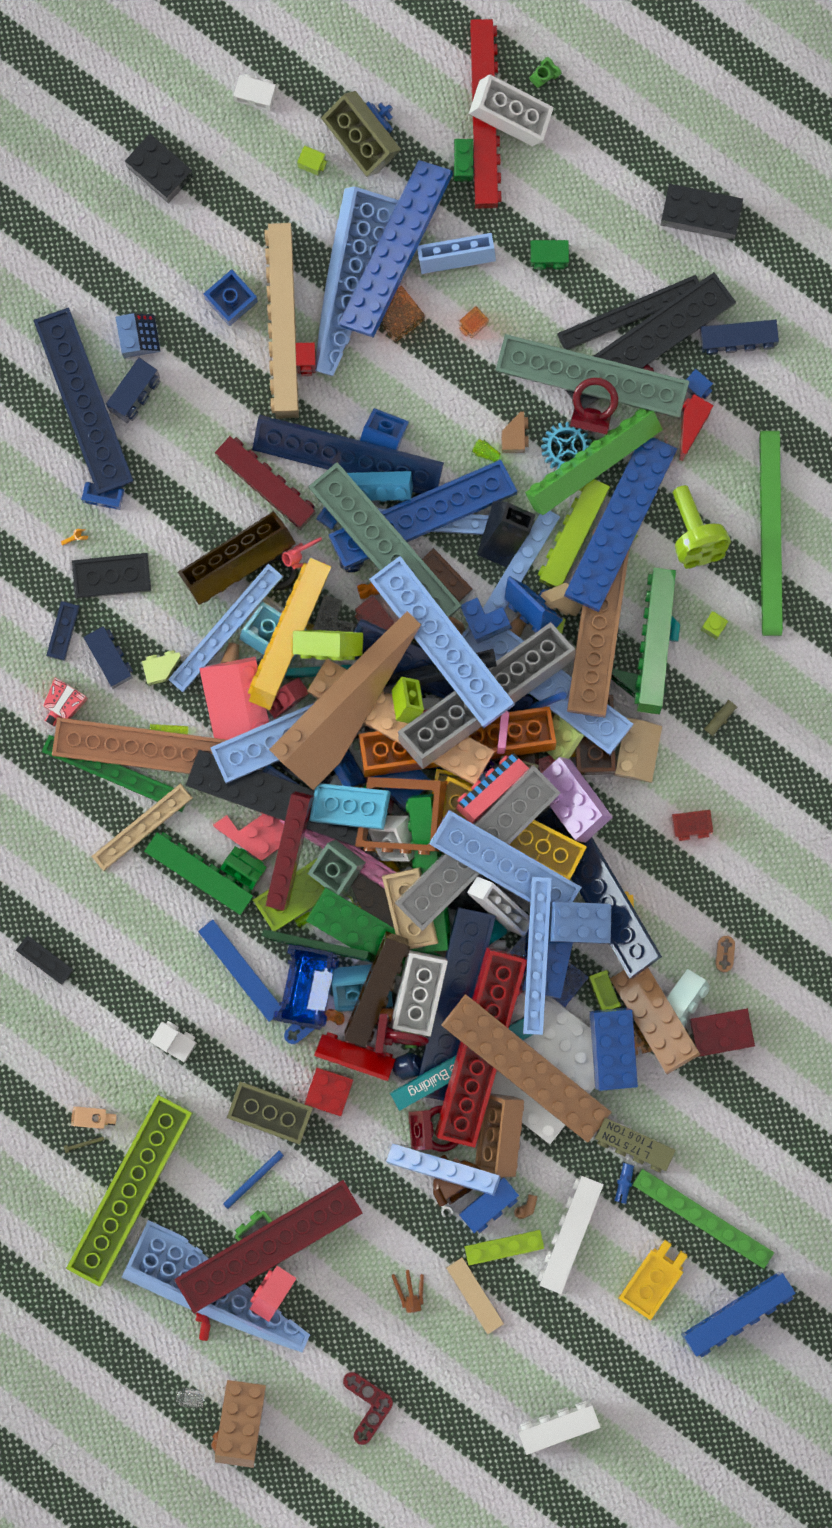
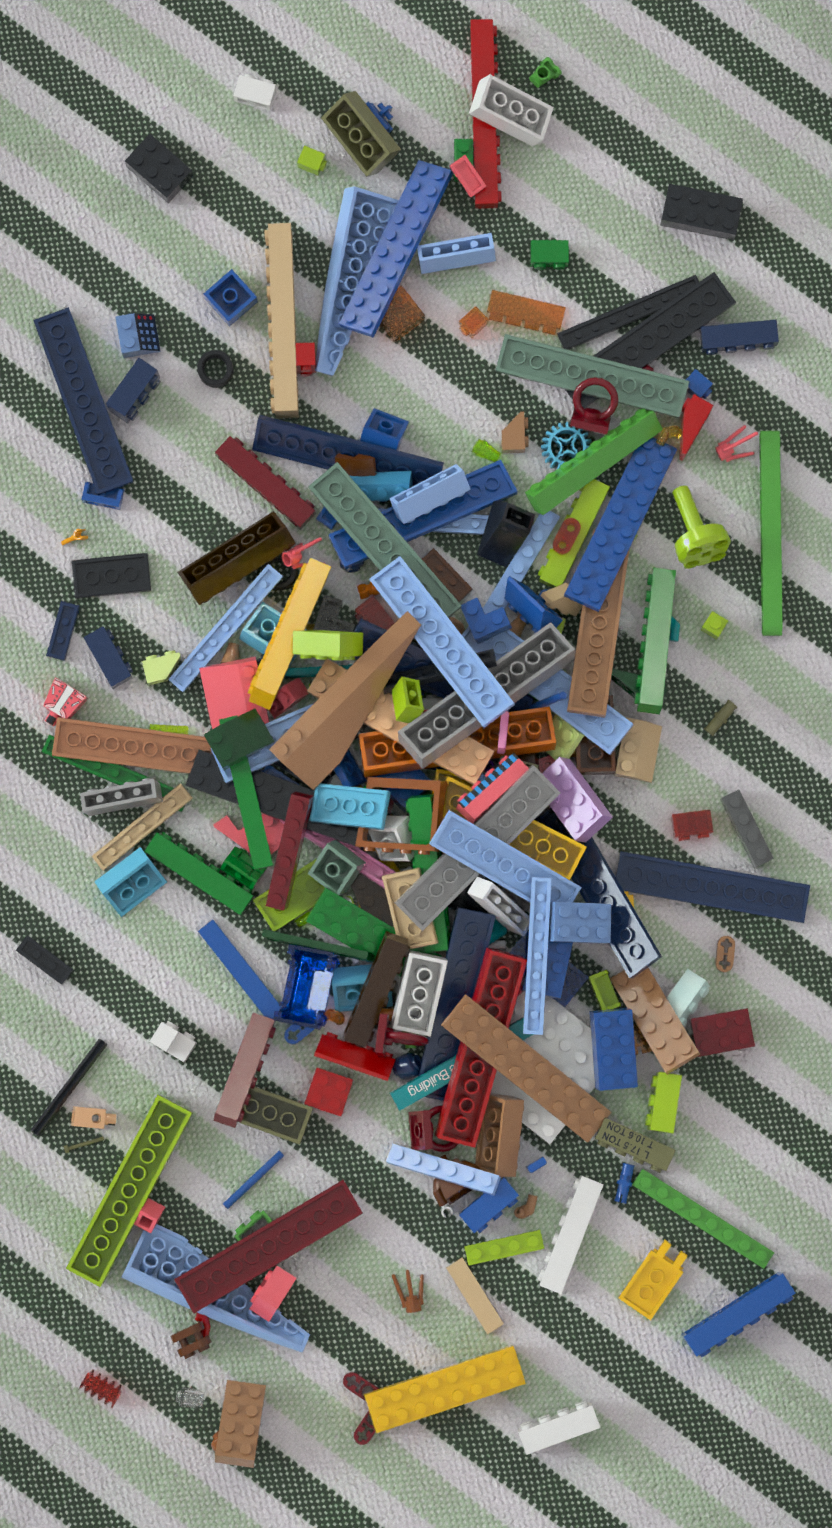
none -> black axle [31,1039,107,1136]
none -> clear red piece [78,1369,122,1409]
none -> light grey brick [80,778,163,816]
none -> medium azure slope [95,847,167,917]
none -> coral brick [134,1198,165,1233]
none -> reddish brown brick [170,1321,212,1359]
none -> black tyre [197,350,234,388]
none -> dark green slope [203,709,274,771]
none -> brick [213,1013,276,1128]
none -> green tile [219,715,273,870]
none -> reddish brown slope [335,454,377,476]
none -> yellow brick [364,1345,526,1433]
none -> light blue brick [389,464,471,524]
none -> coral tile [449,155,486,197]
none -> clear orange windscreen [487,290,566,335]
none -> blue tile [526,1156,547,1173]
none -> clear red plate [553,518,581,555]
none -> dark blue plate [616,851,810,923]
none -> lime brick [645,1072,682,1133]
none -> clear yellow arm [656,425,682,446]
none -> coral plant [715,425,758,462]
none -> dark grey brick [720,790,774,868]

